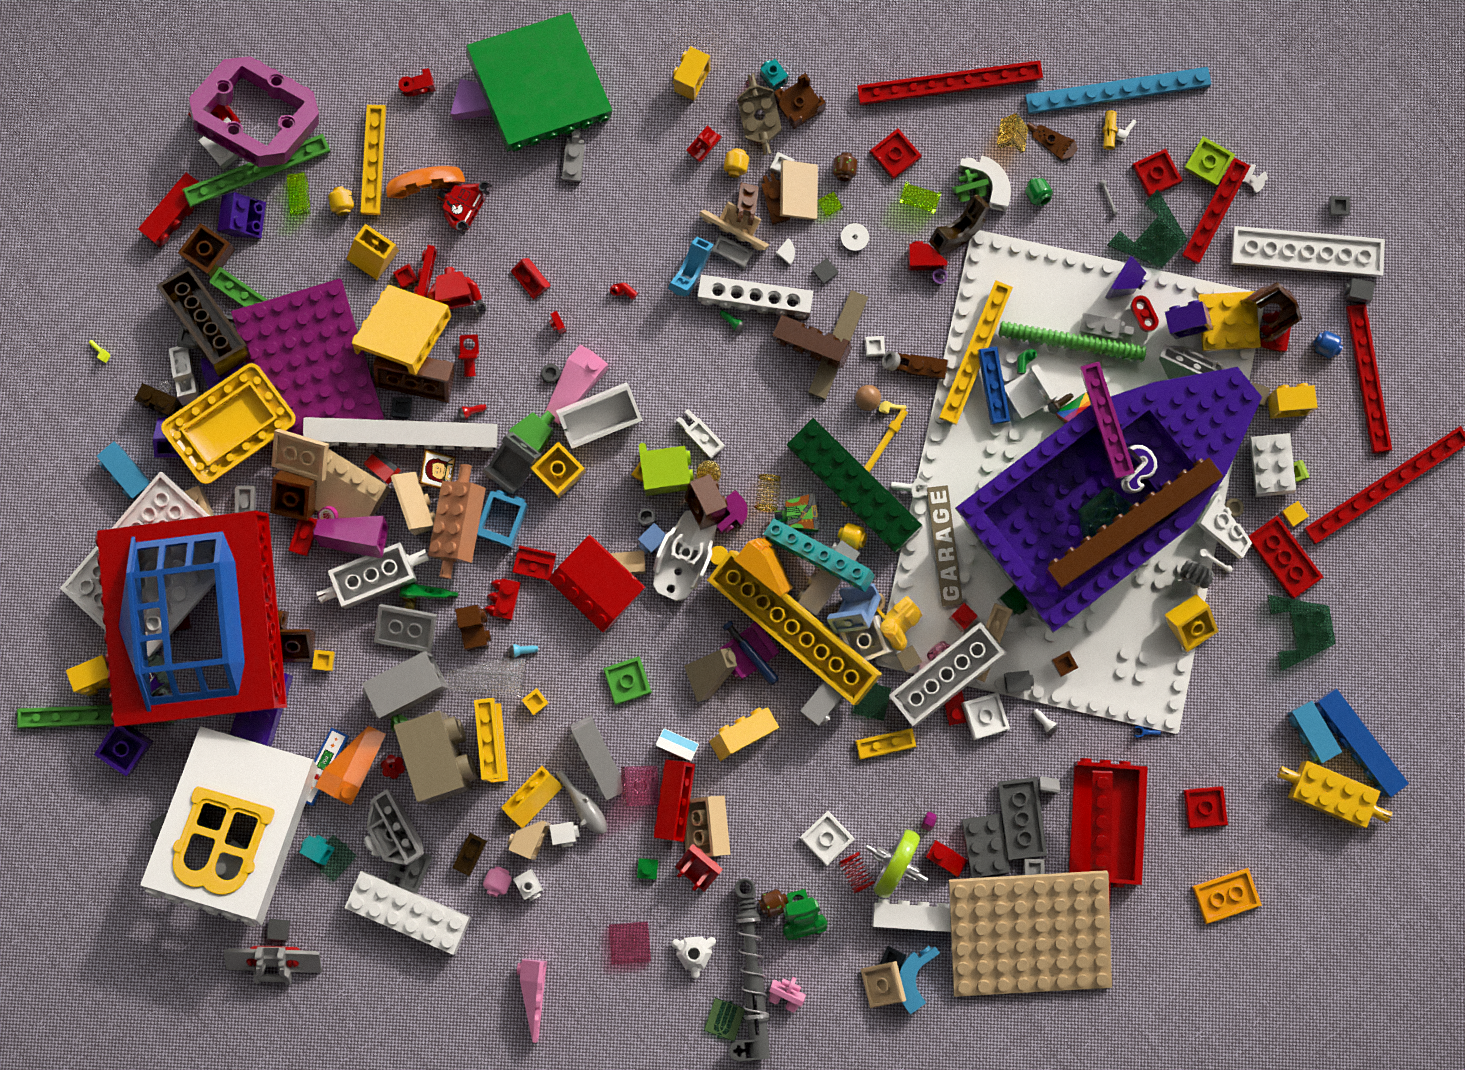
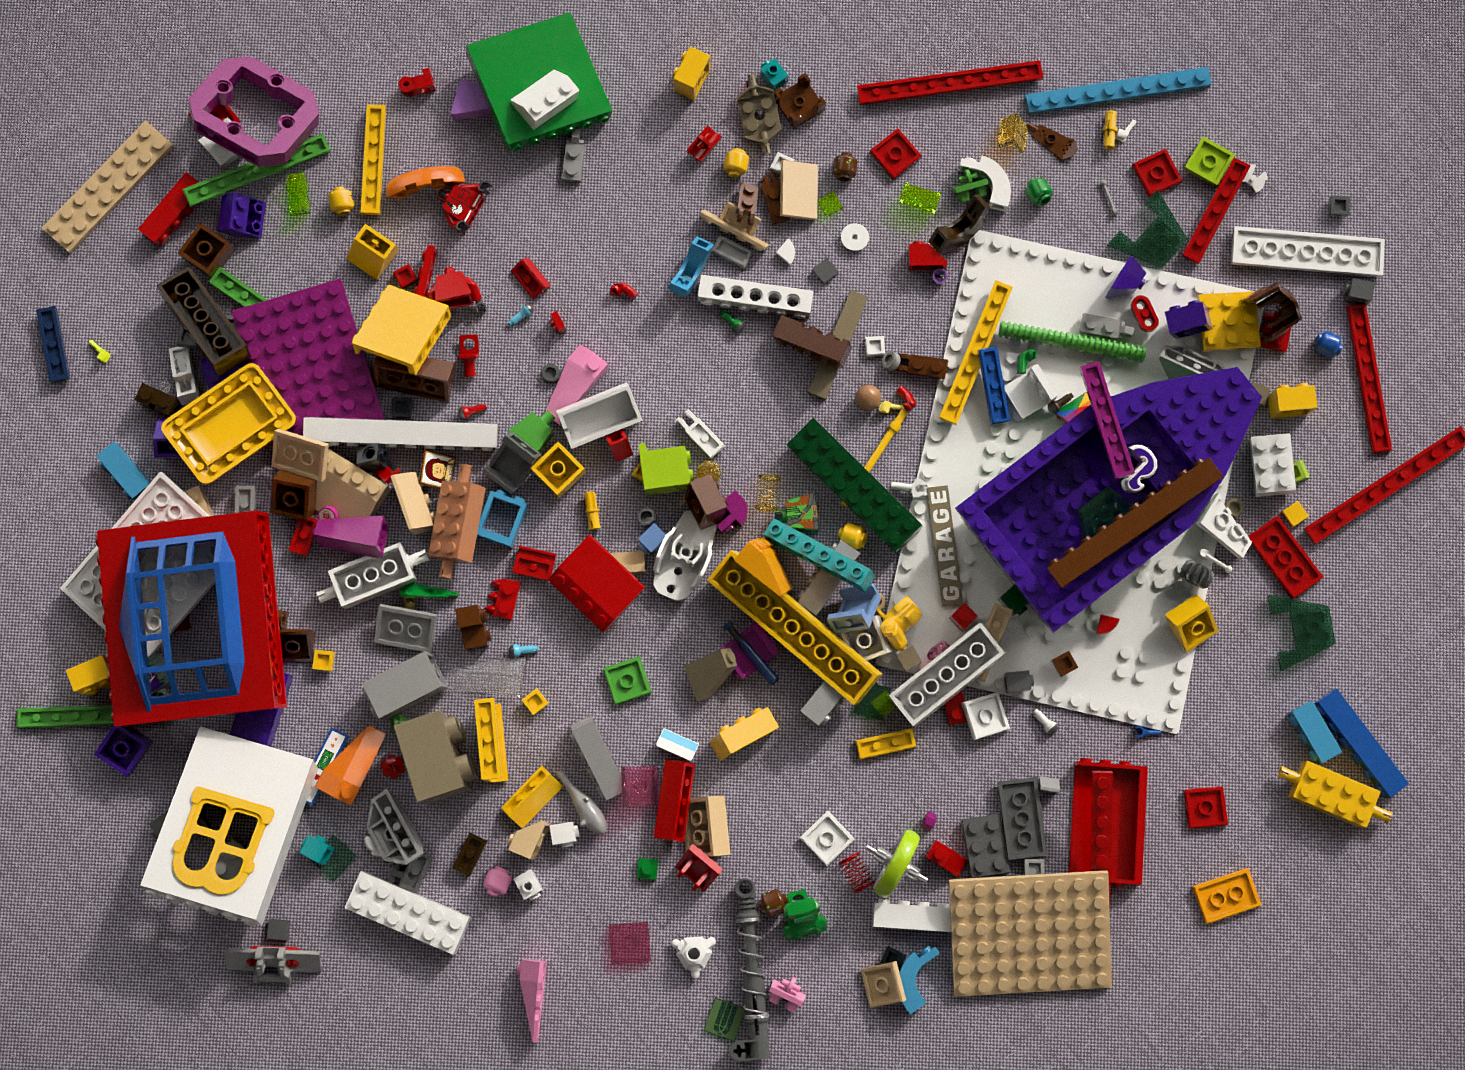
yellow tile [710,546,728,566] -> none
none -> dark blue plate [36,306,71,383]
none -> tan plate [42,120,174,254]
none -> black brick [356,443,388,473]
none -> medium azure piece [508,304,534,326]
none -> white slope [510,70,579,130]
none -> yellow axle [584,491,601,530]
none -> red brick [605,429,633,462]
none -> clear neon green tile [871,690,897,718]
none -> red arm [896,385,916,411]
none -> red tile [1096,615,1120,634]

